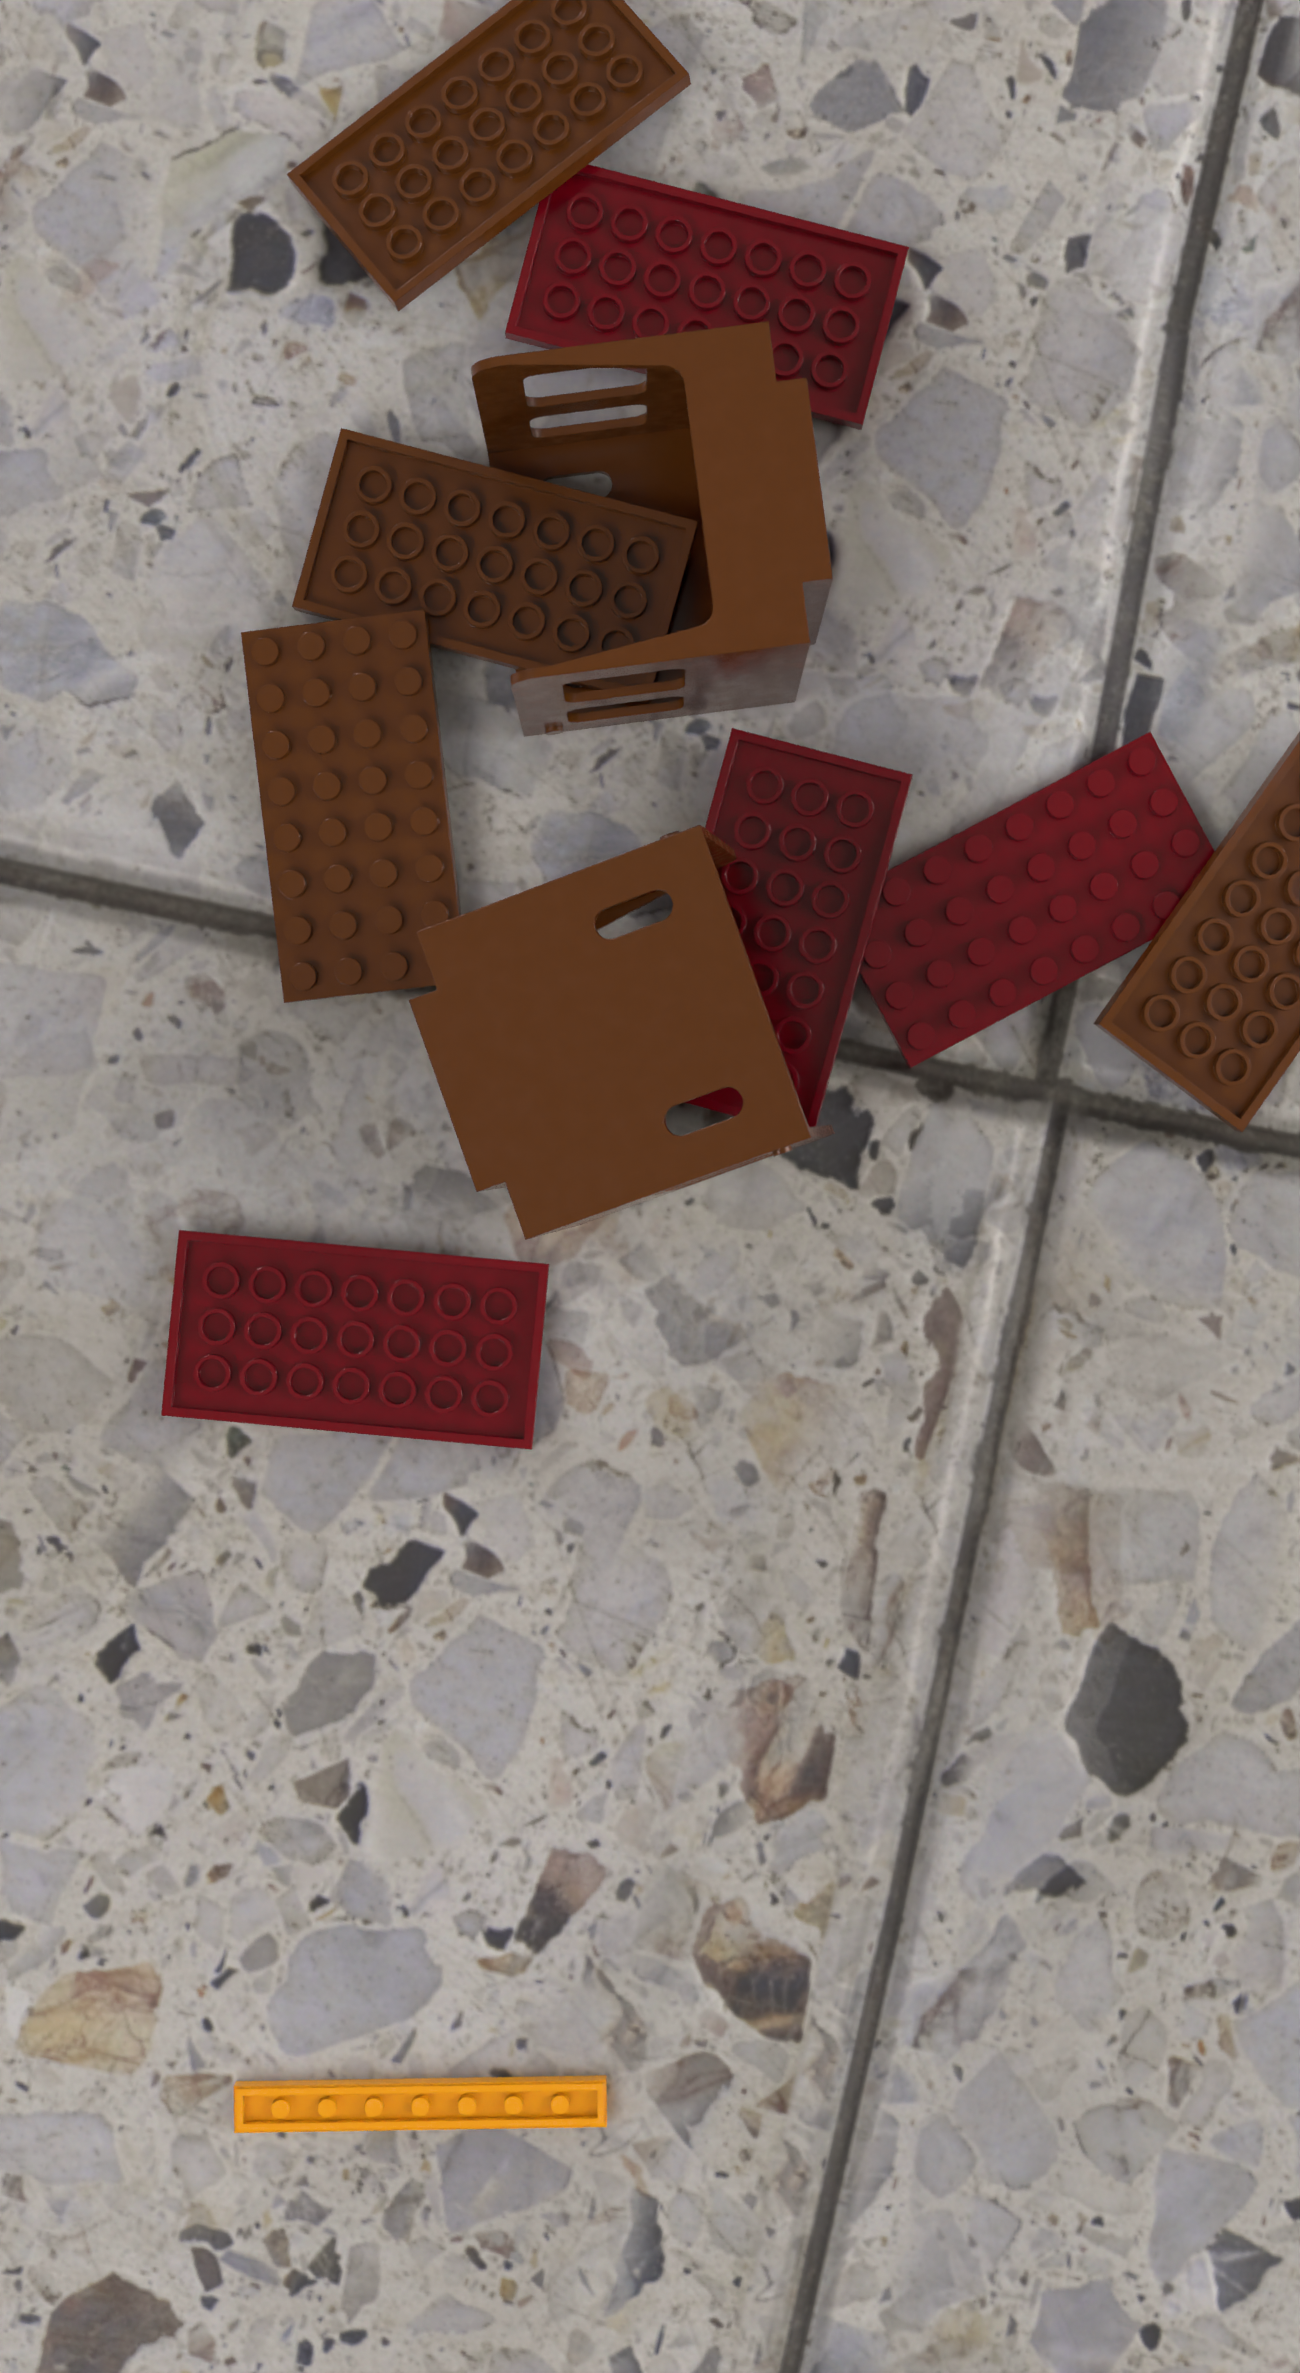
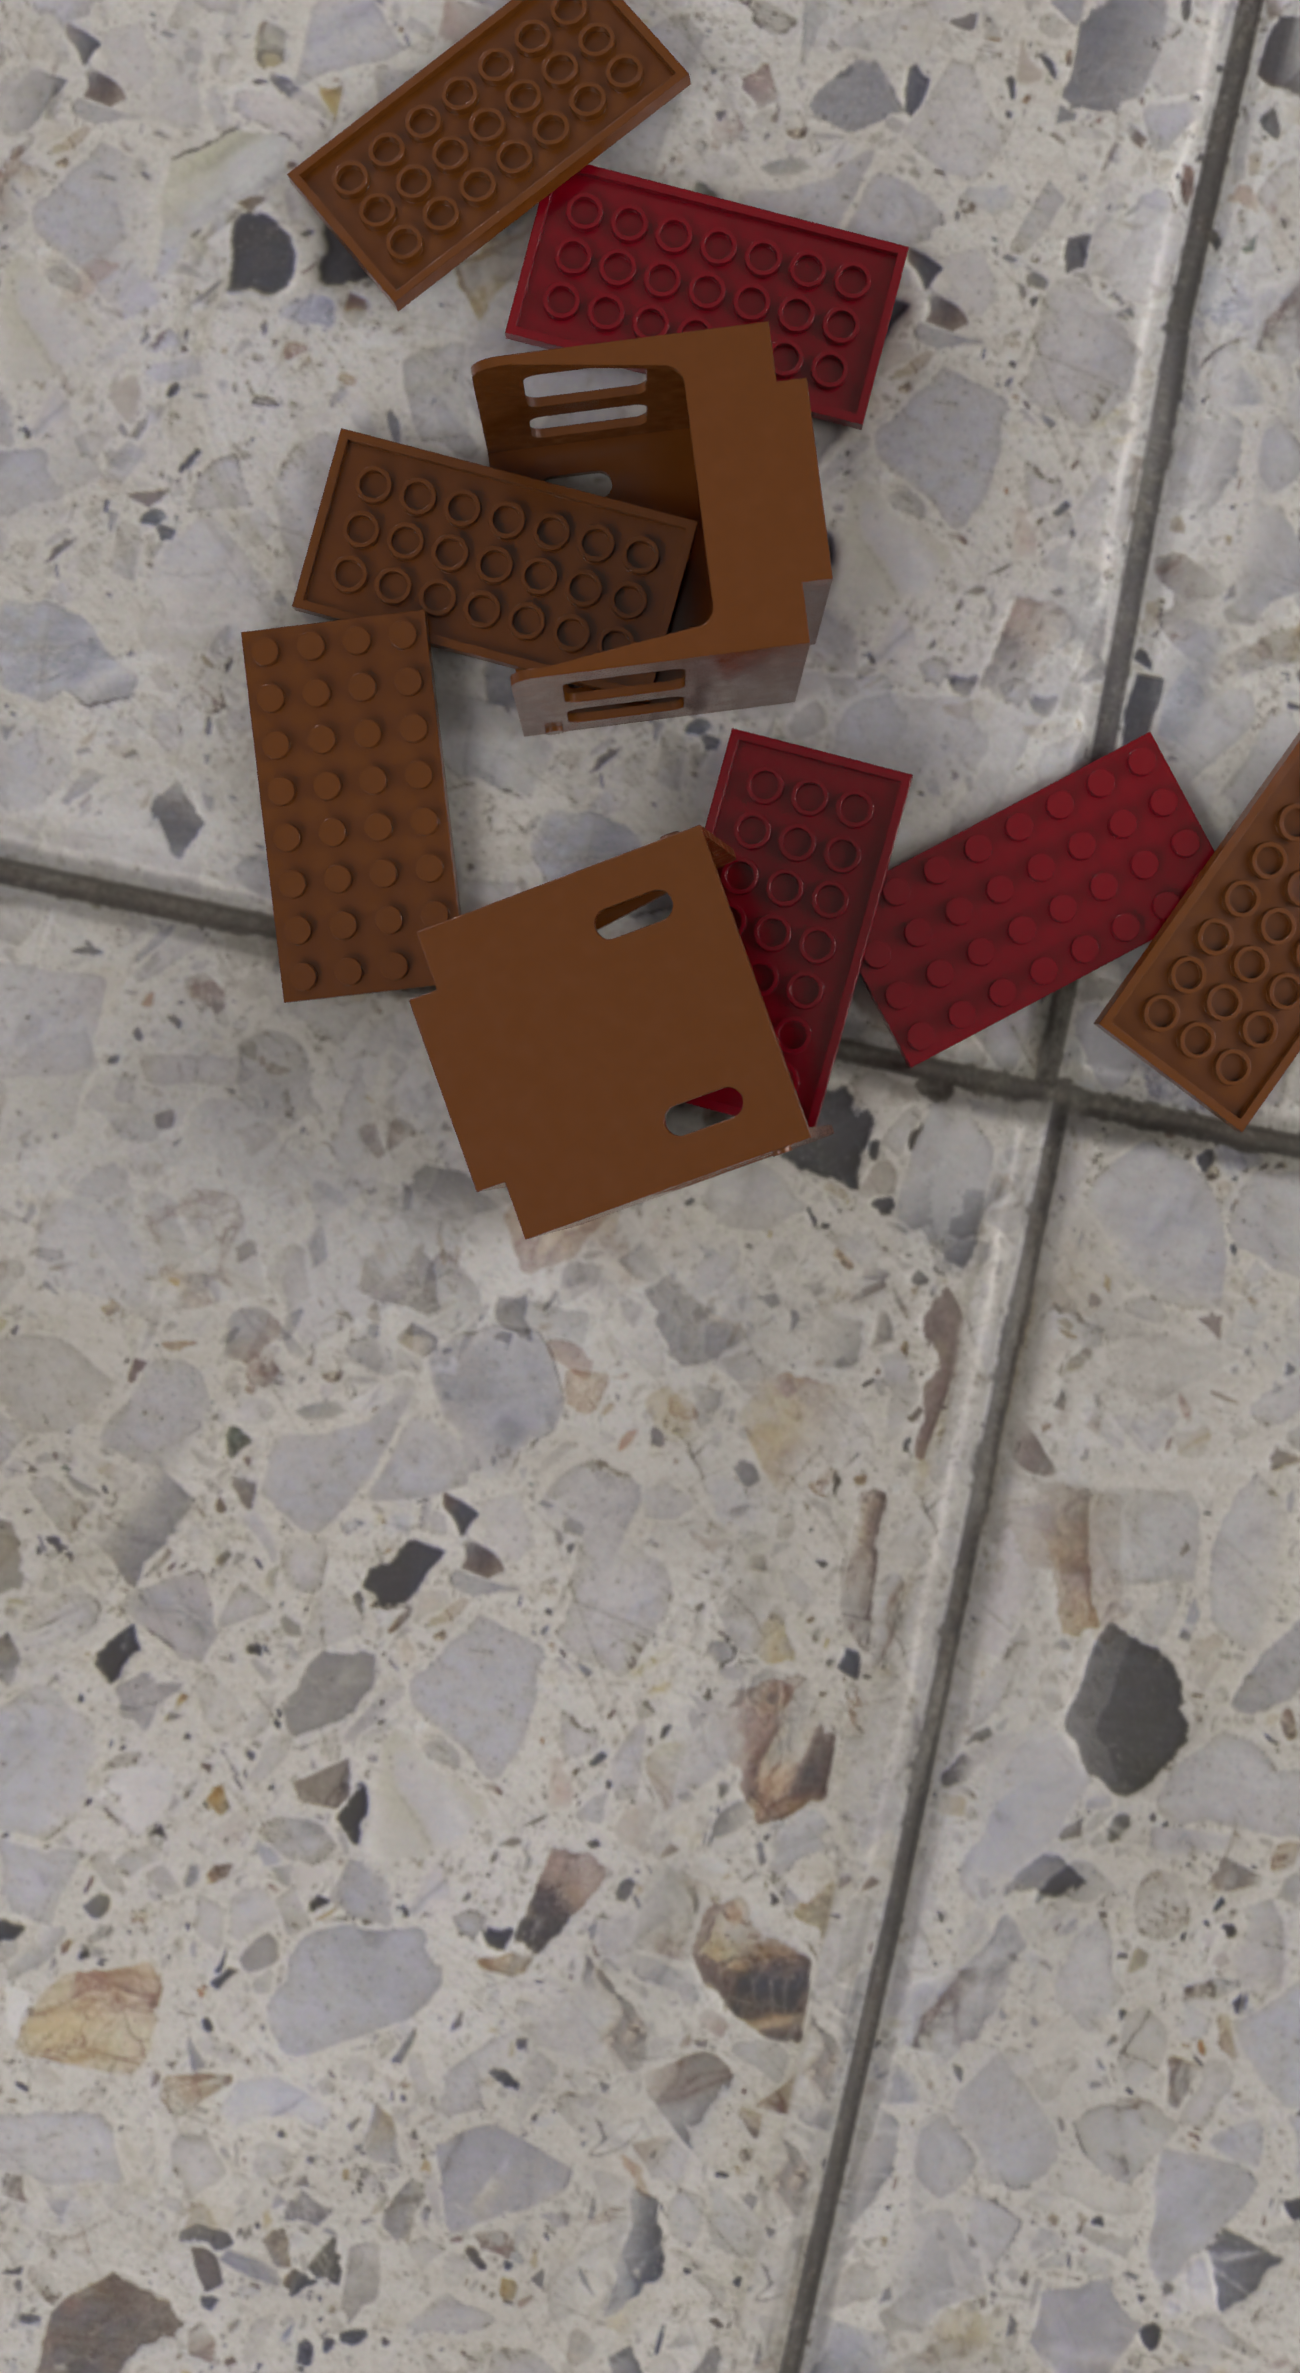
dark red plate [161,1230,550,1450] -> none
light orange tile [234,2075,607,2133] -> none

